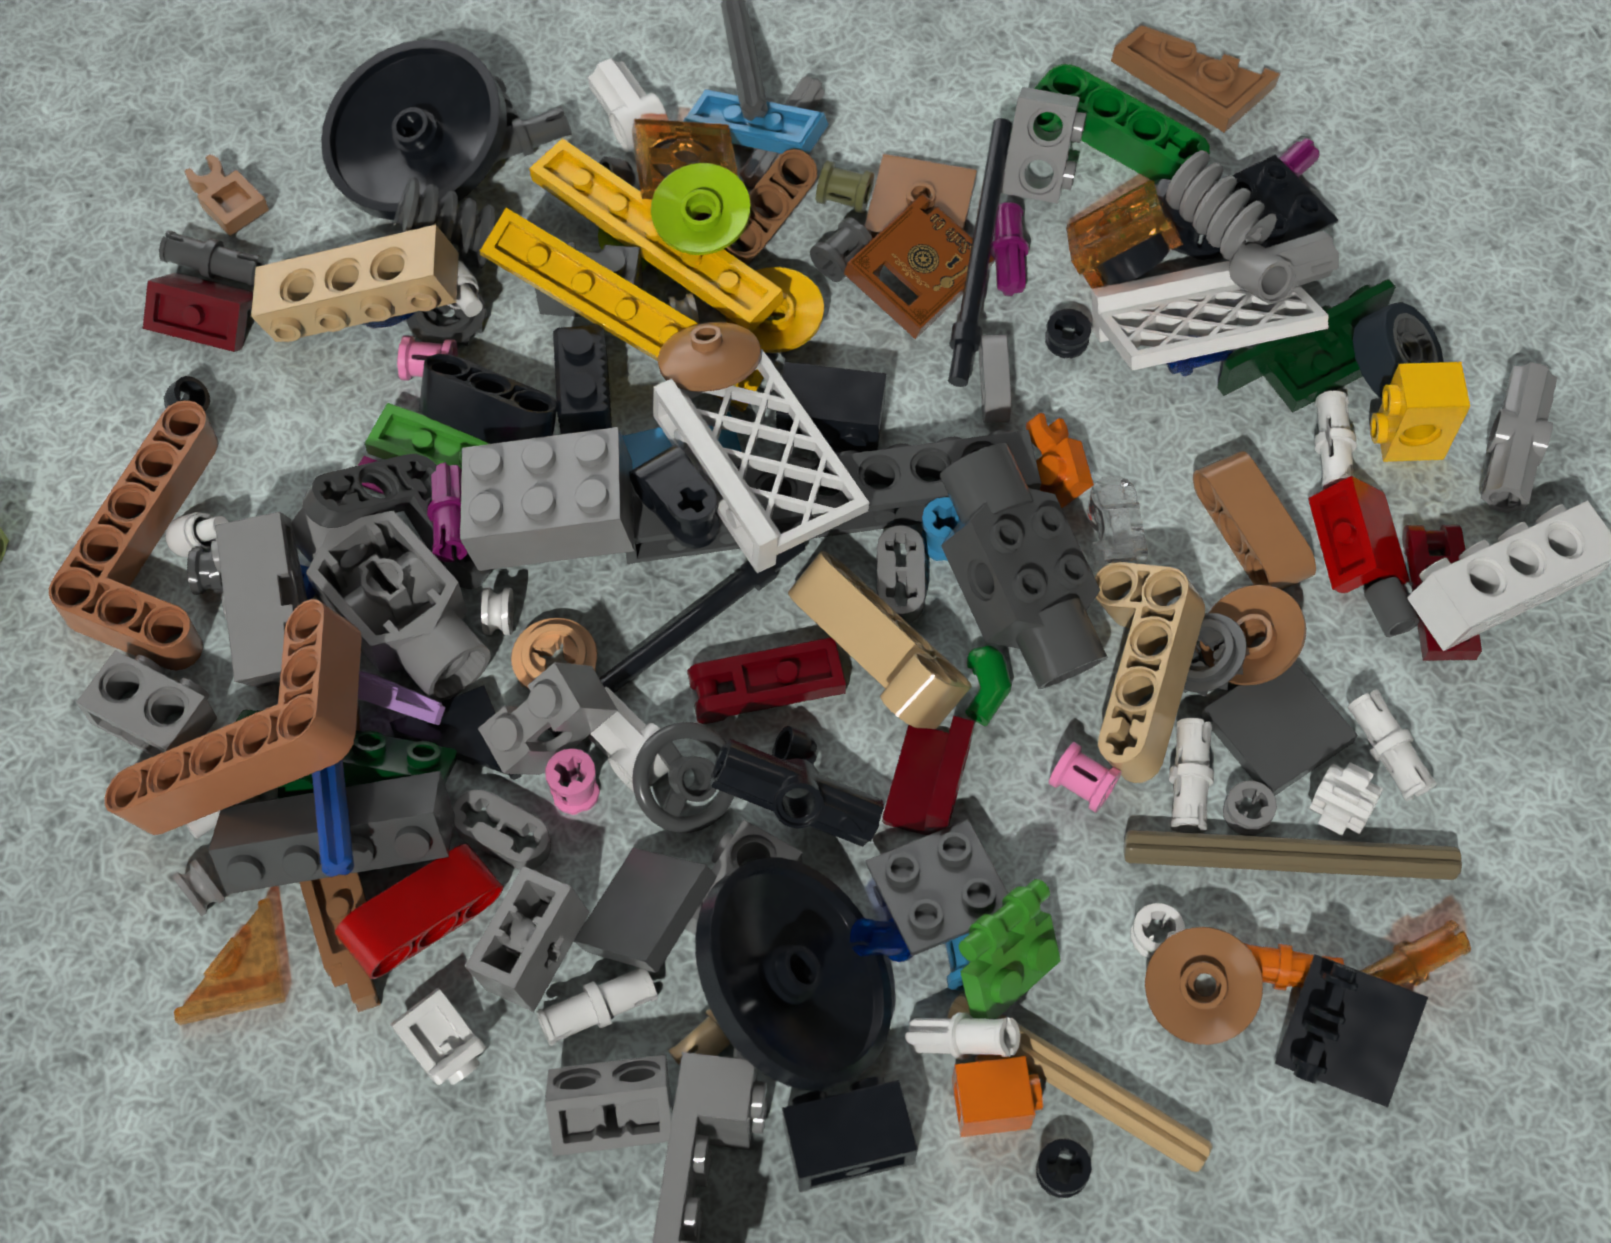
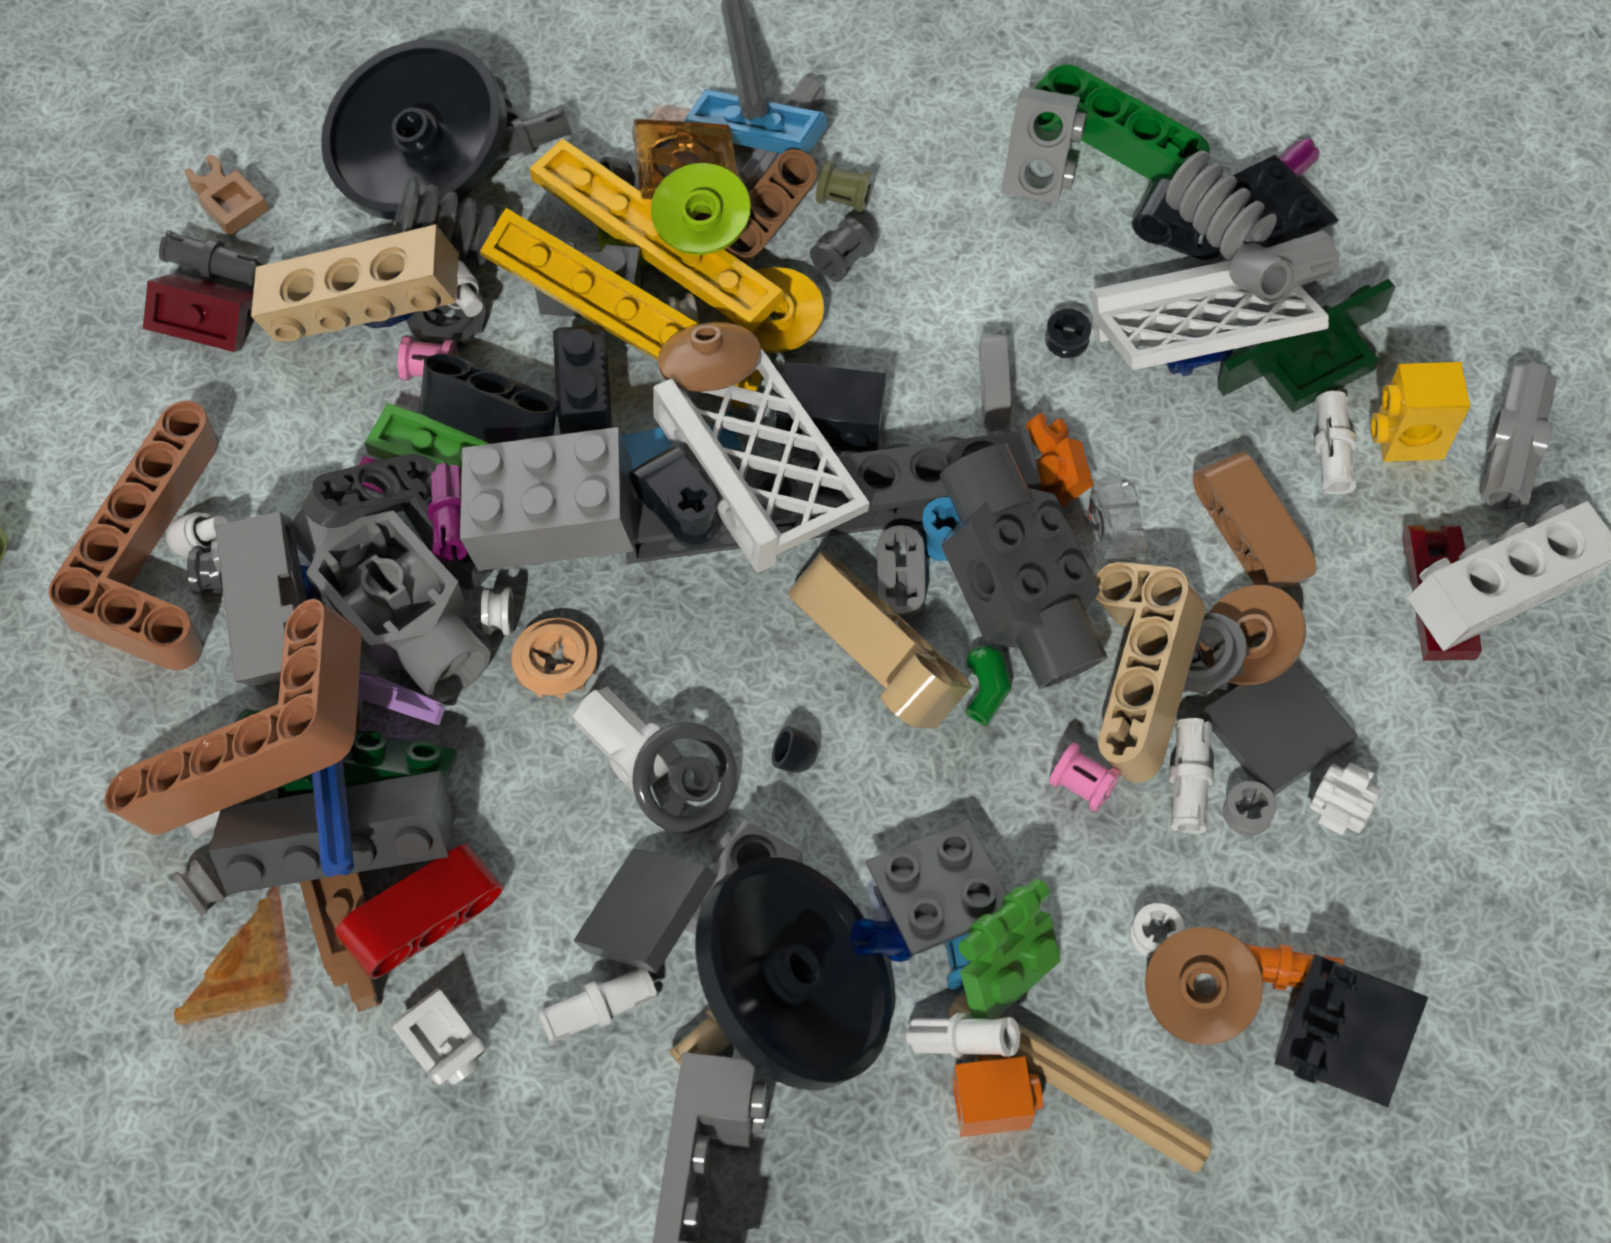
light grey brick [76,650,217,756] -> none
black hinge [164,376,210,411] -> none
black tile [389,685,522,780] -> none
light grey beam [453,790,551,870] -> none
light grey brick [465,866,590,1012] -> none
light grey brick [478,662,618,775] -> none
bright pink bush [545,748,600,815] -> none
light grey brick [545,1054,673,1156] -> none
black bar [548,543,806,738] -> none
white piece [588,58,670,151] -> none
dark red plate [687,637,846,724] -> none
black piece [710,739,884,847] -> none
black brick [782,1077,918,1192] -> none
dark orange container [843,194,995,339] -> none
medium nougat plate [865,154,977,239] -> none
dark red panel [882,716,975,836] -> none
black bar [948,118,1012,387] -> none
magenta axle [990,203,1029,297] -> none
black bush [1036,1139,1092,1198] -> none
clear orange piece [1066,180,1182,289] -> none
medium nougat wing [1111,25,1281,133] -> none
dark tan axle [1123,830,1462,880] -> none
red panel [1308,476,1410,593] -> none
white pin [1347,690,1437,801] -> none
black wheel [1353,302,1444,399] -> none
clear orange pin [1359,920,1471,987] -> none
dark grey hinge [1364,577,1420,638] -> none

